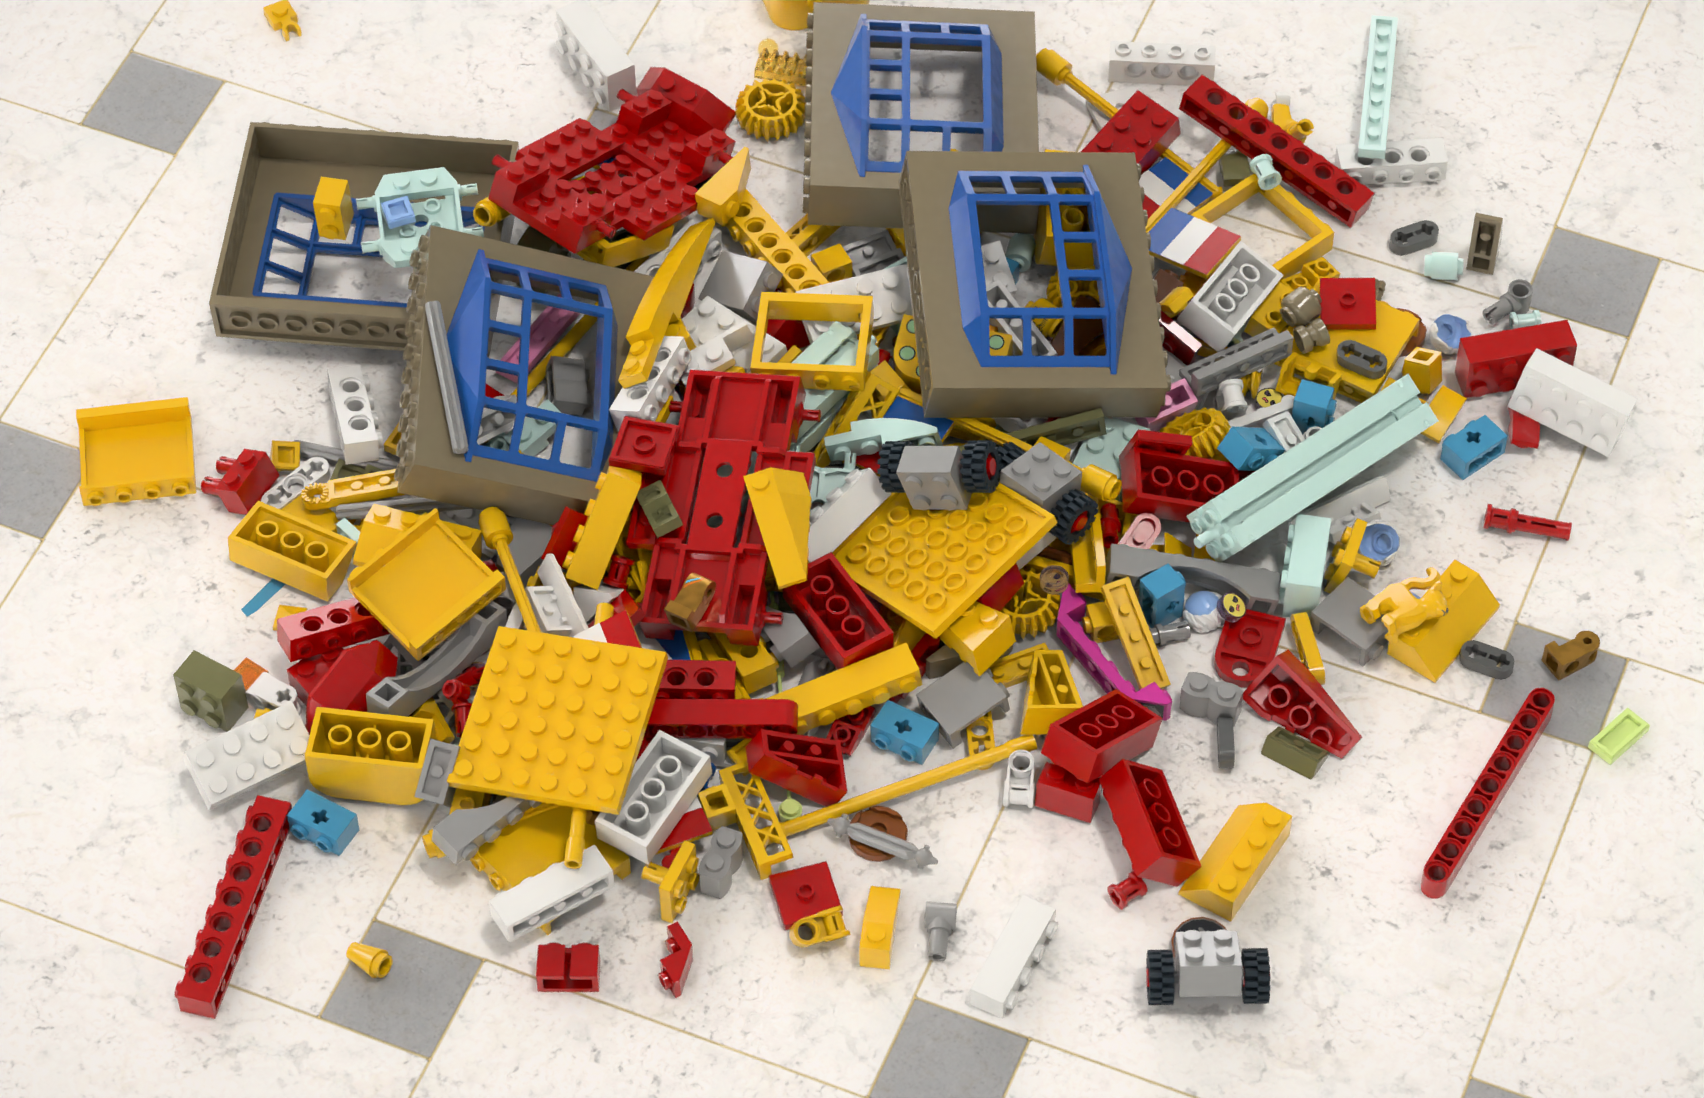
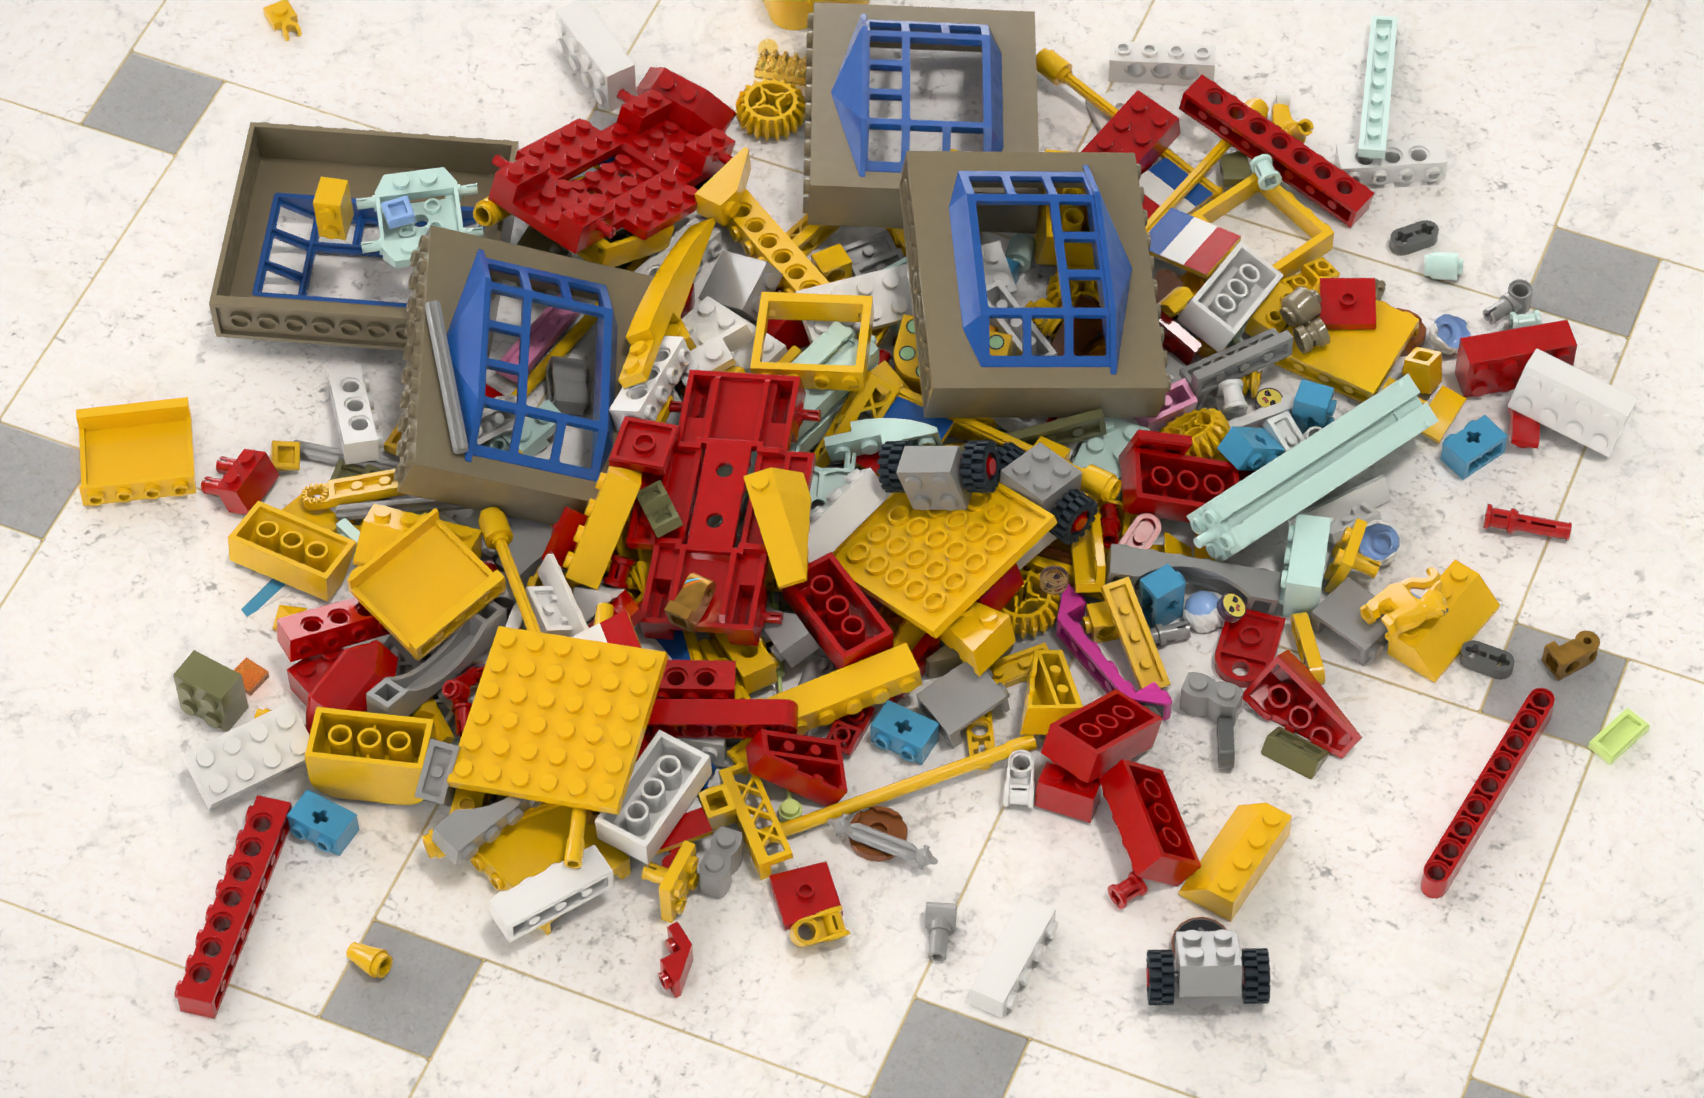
white piece [245,672,302,716] -> none
white beam [261,457,330,510] -> none
red piece [536,942,601,992] -> none
yellow slope [859,886,901,969] -> none
yellow window [1275,352,1344,400] -> none
dark grey beam [1337,340,1387,379] -> none
dark tan slope [1466,212,1503,275] -> none

